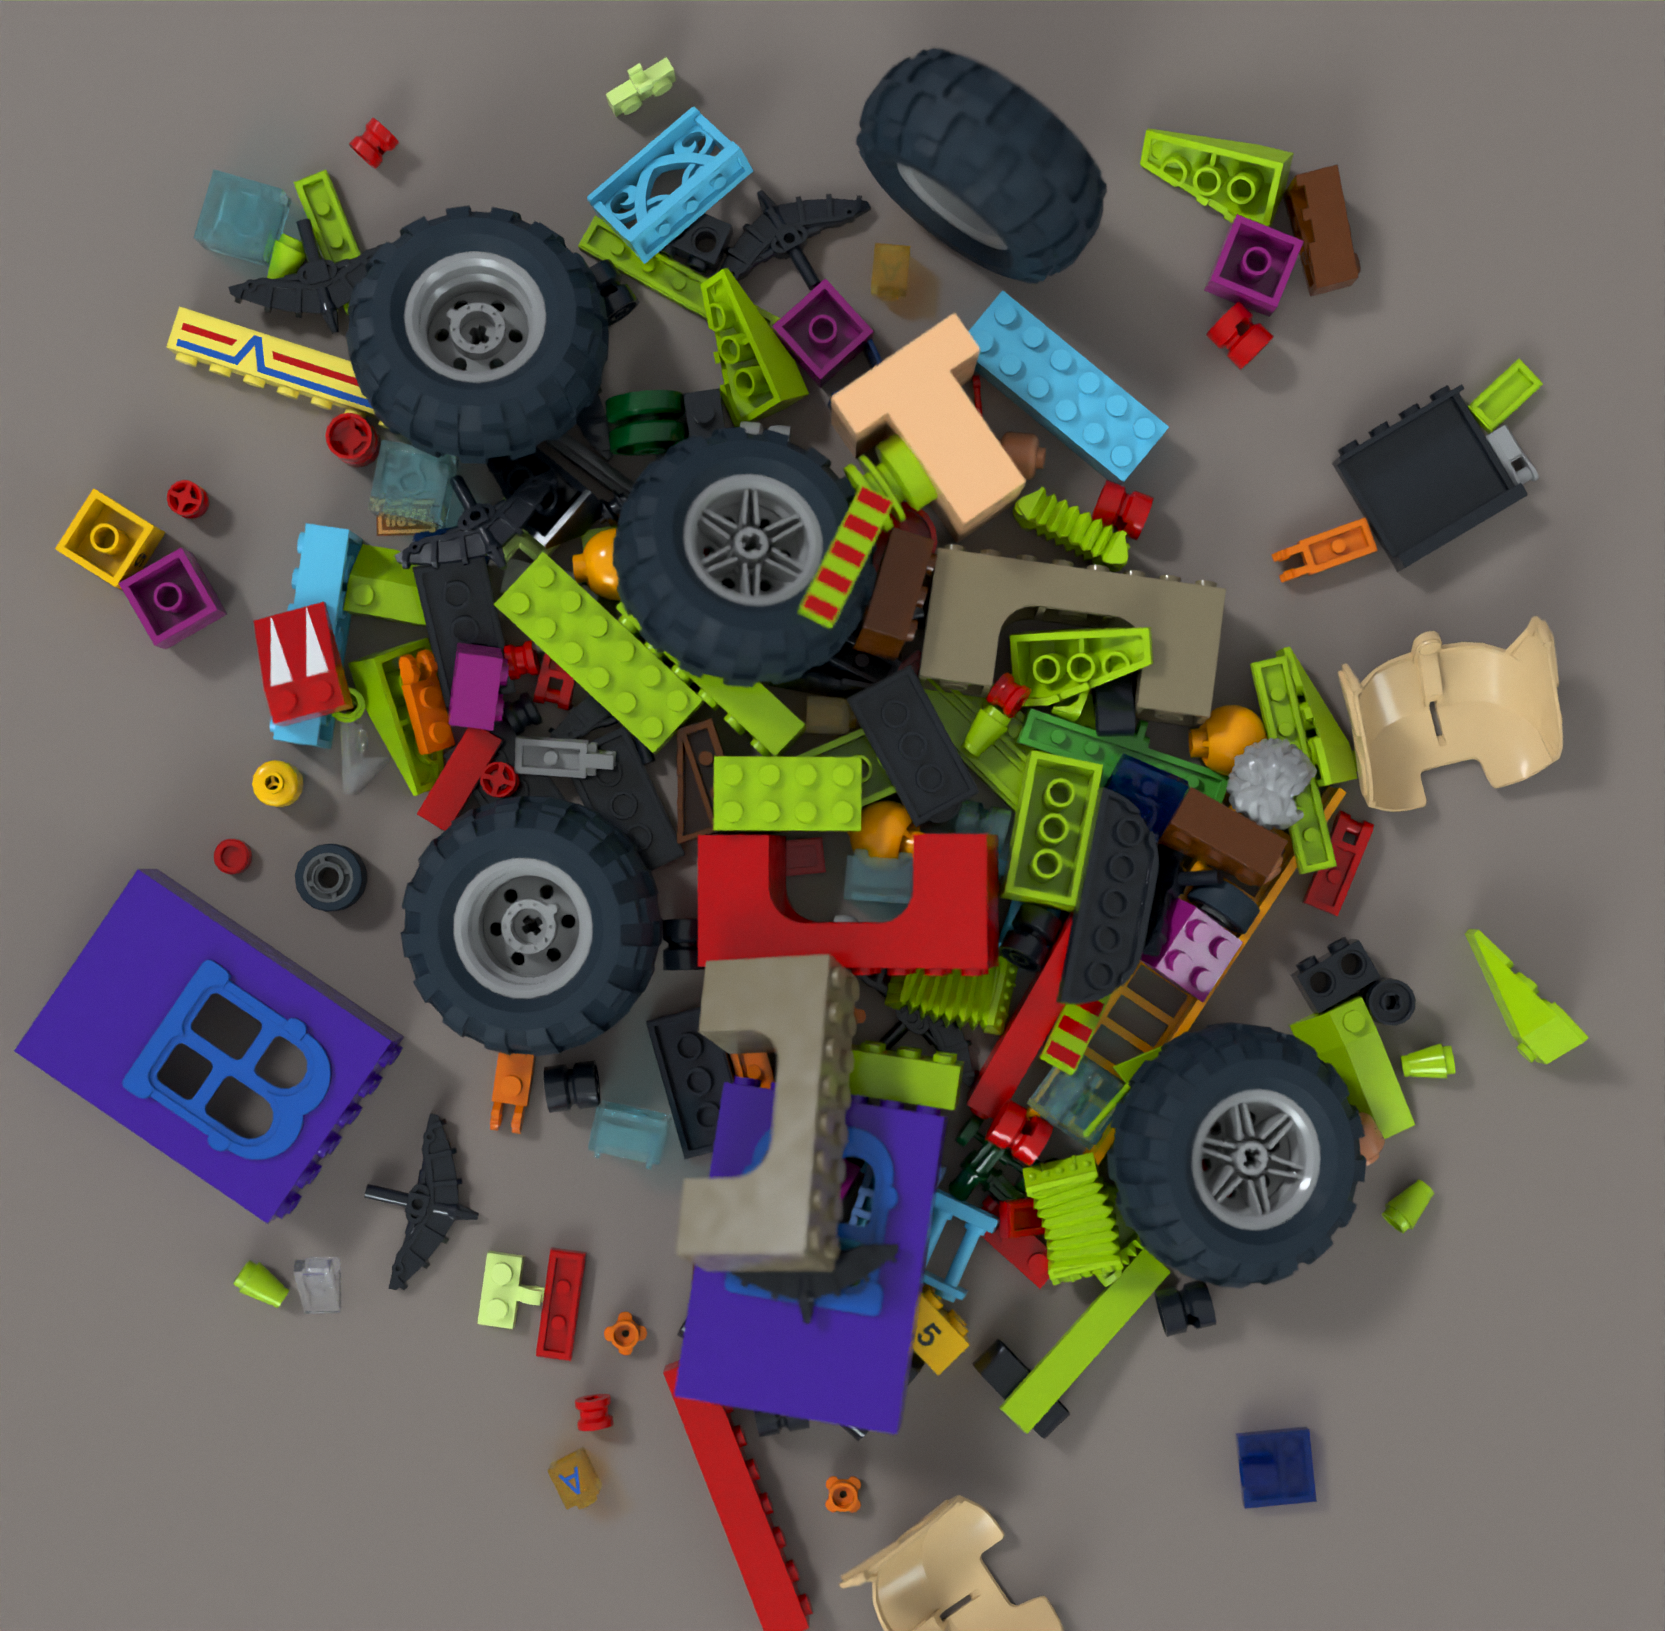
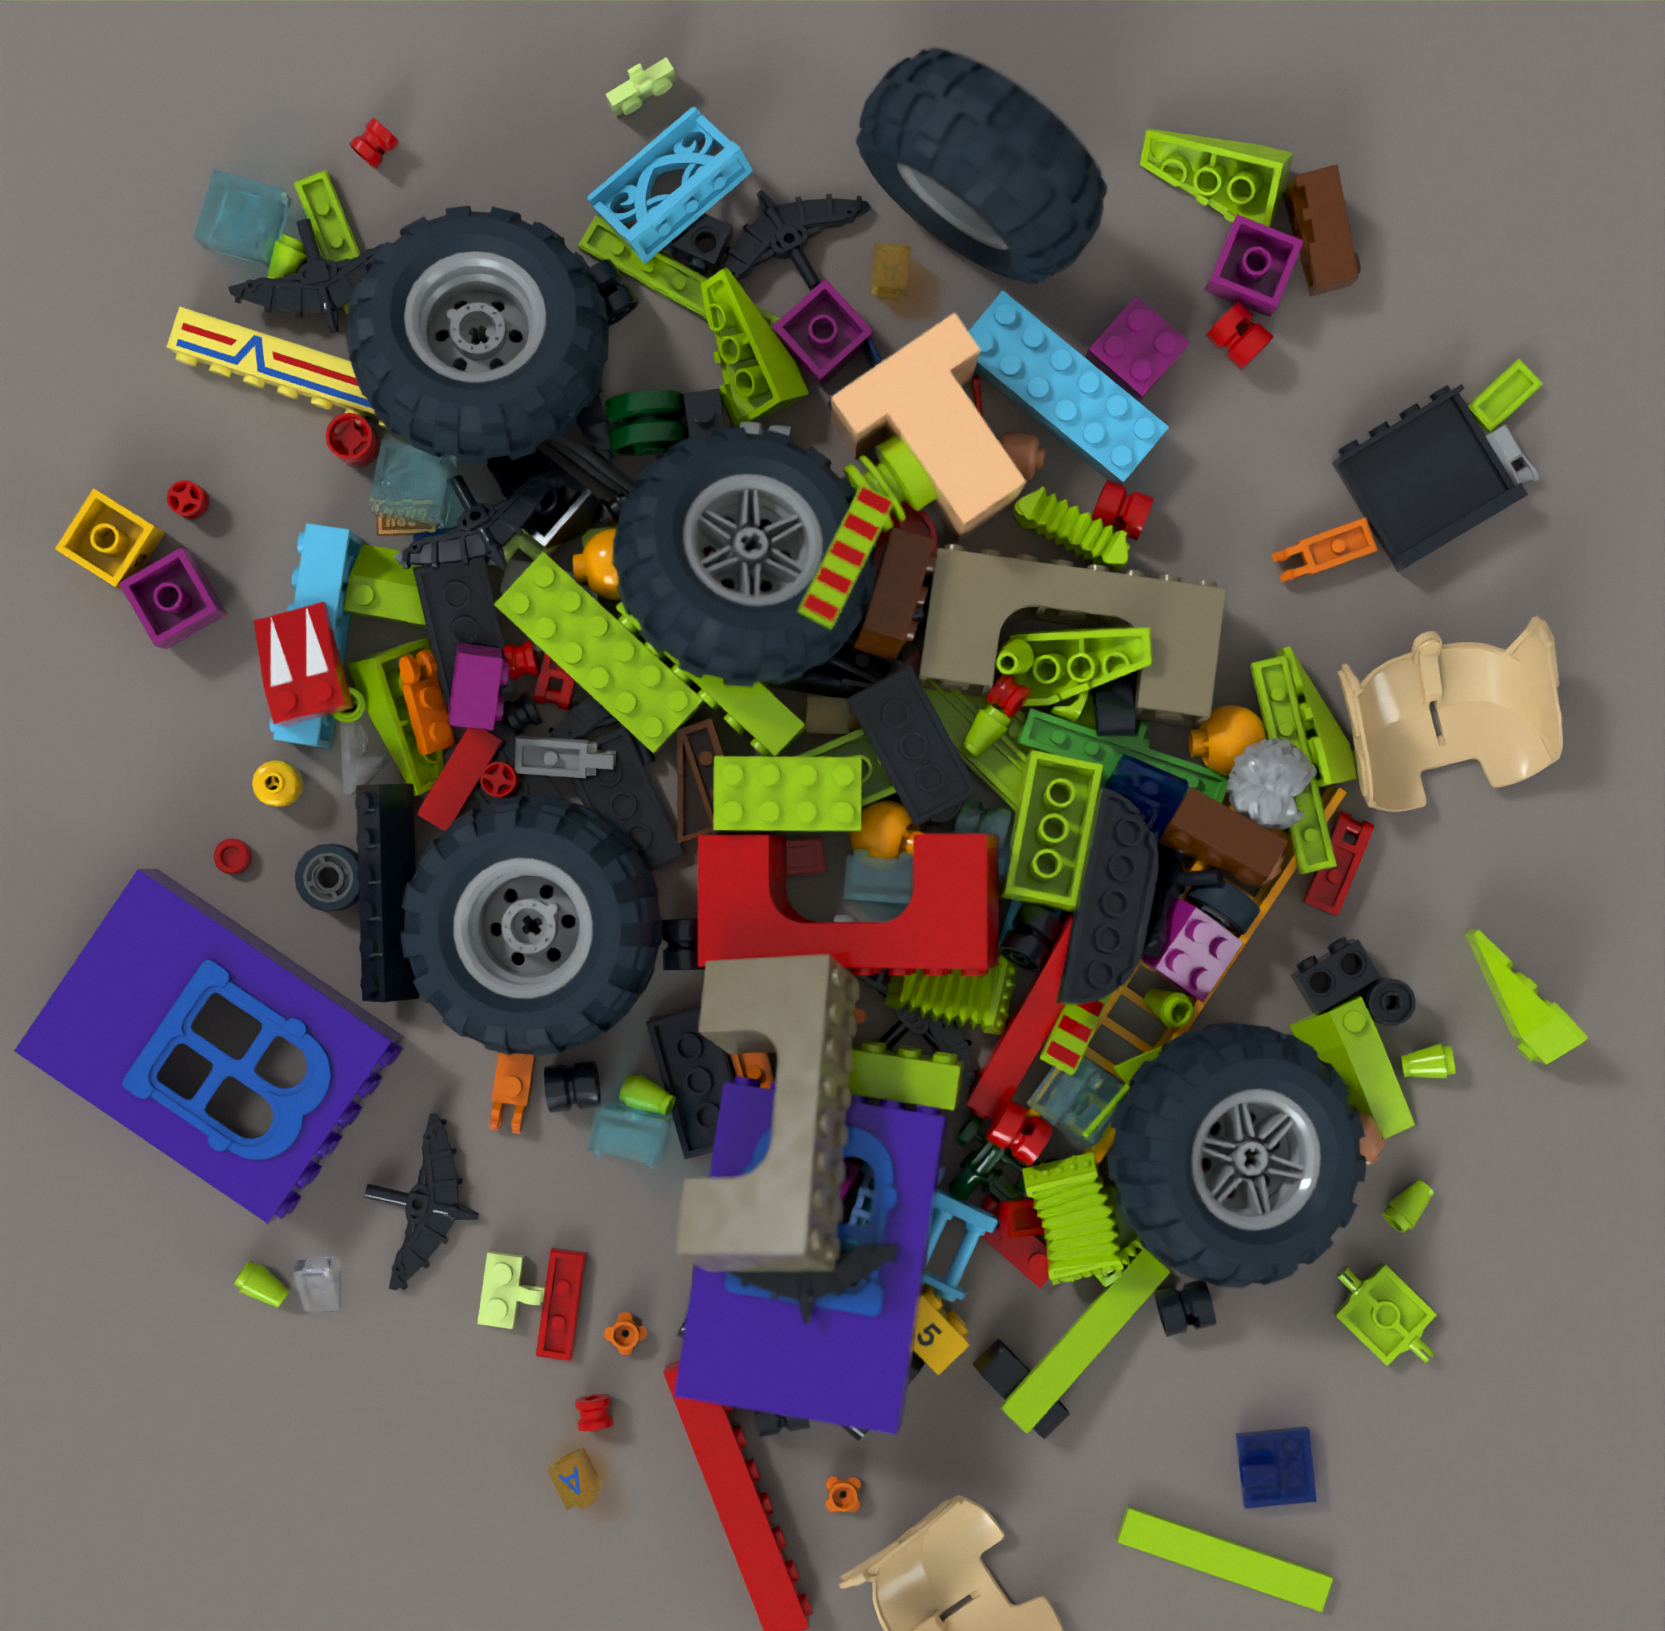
none -> black brick [355,784,419,1002]
none -> lime cone [619,1074,676,1116]
none -> lime cone [997,639,1034,675]
none -> magenta brick [1085,295,1190,402]
none -> lime tile [1116,1505,1333,1612]
none -> lime cone [1144,988,1193,1028]
none -> lime plate [1333,1262,1437,1366]

